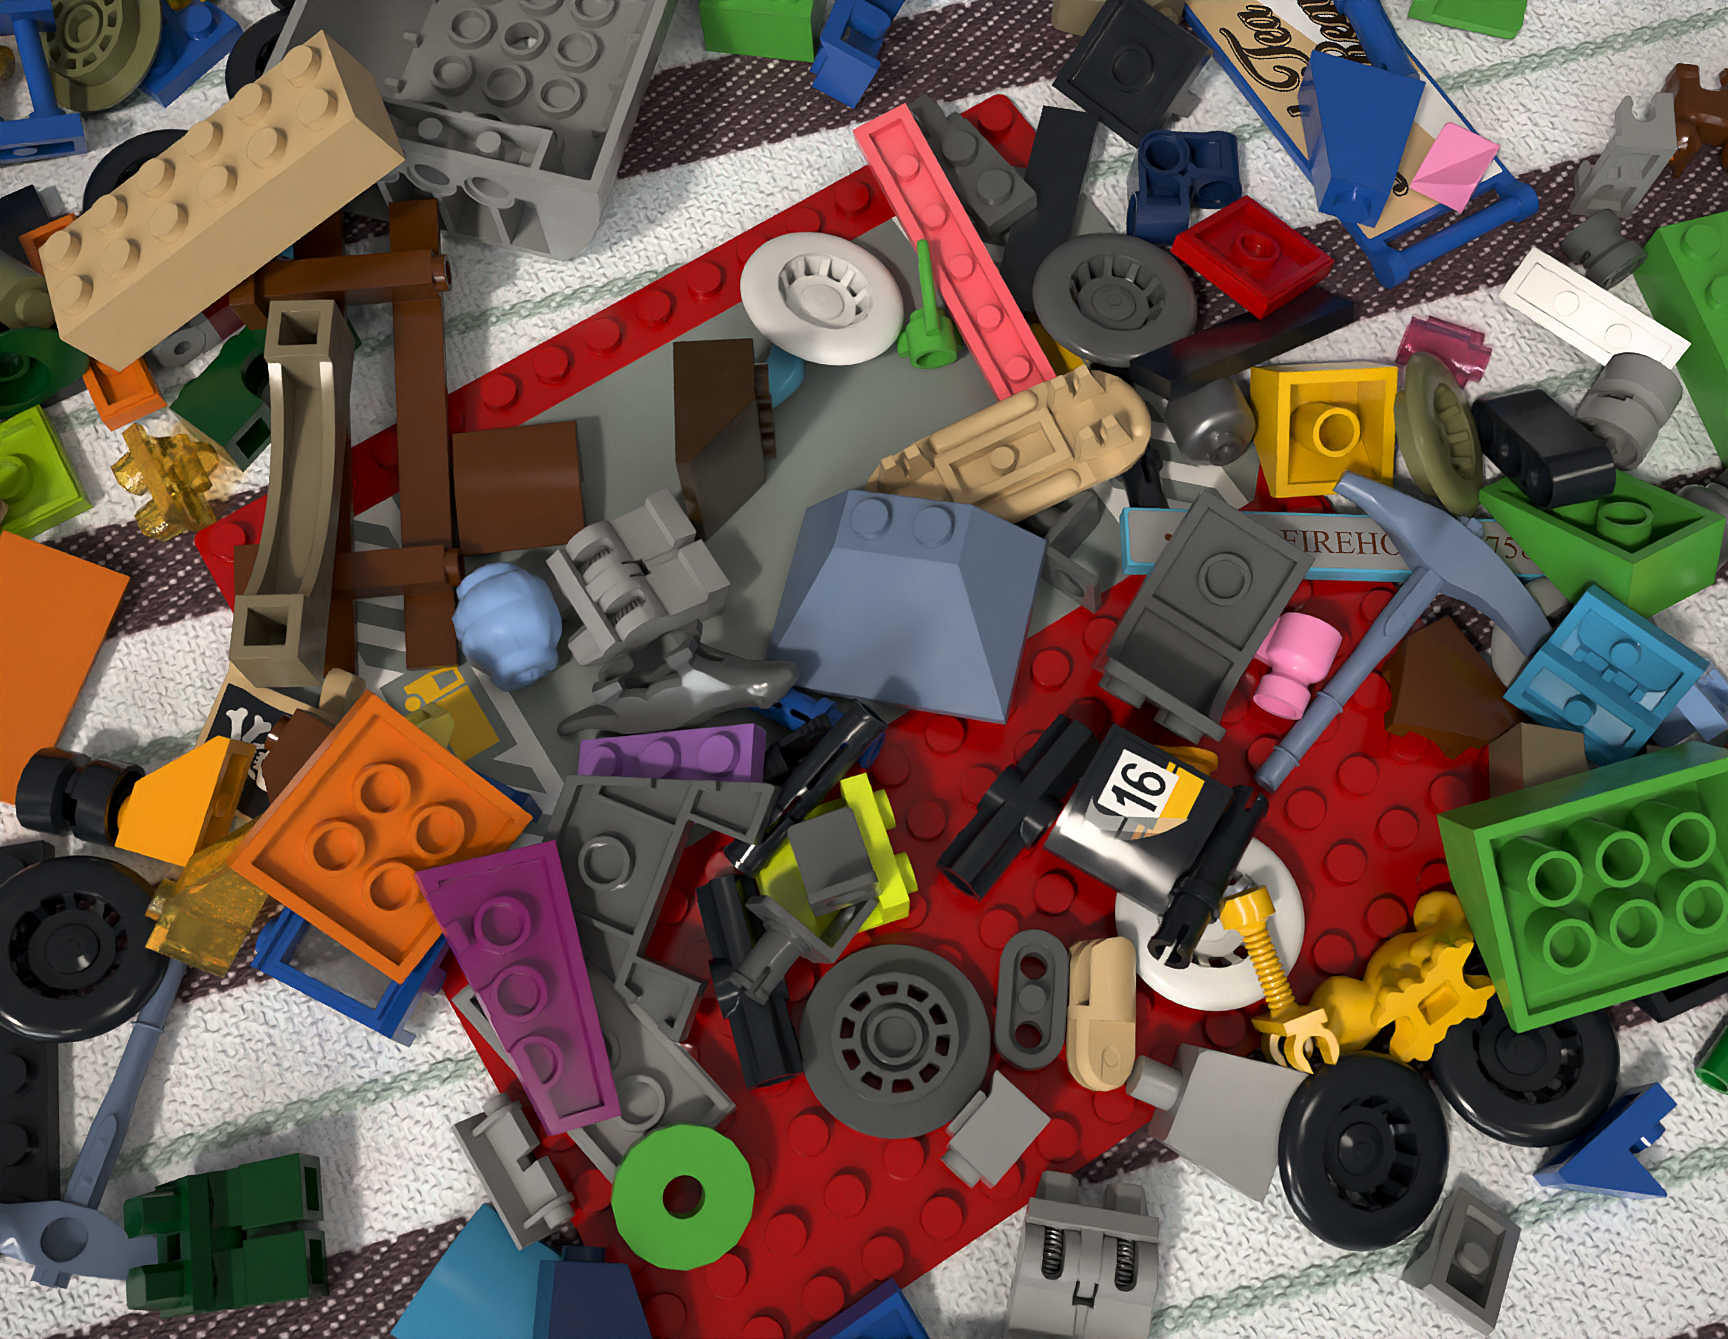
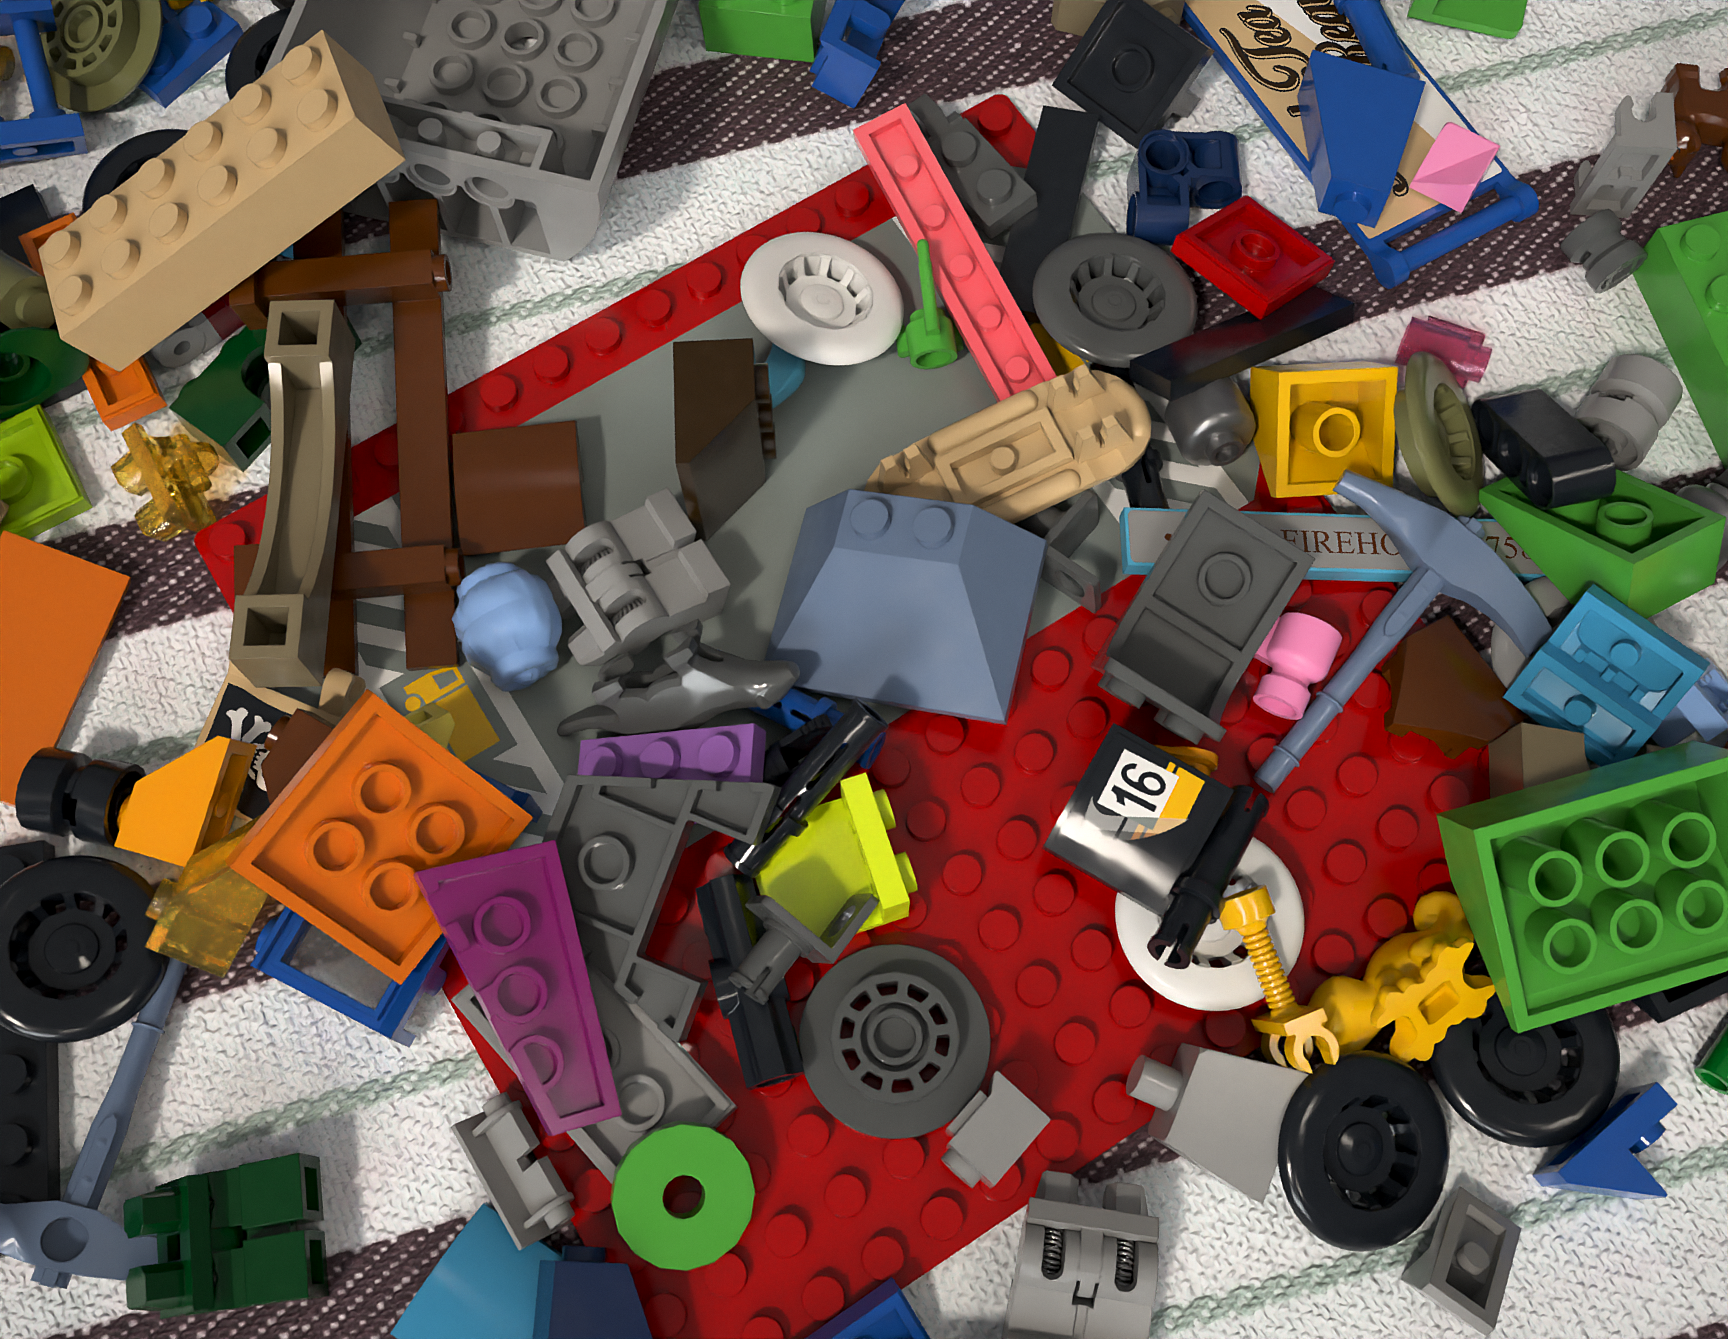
dark grey bracket [787,807,882,918] -> none
black piece [936,714,1101,902] -> none
dark grey plate [994,929,1069,1071] -> none
tan arm [1066,936,1136,1092] -> none
plate [1497,246,1691,370] -> none

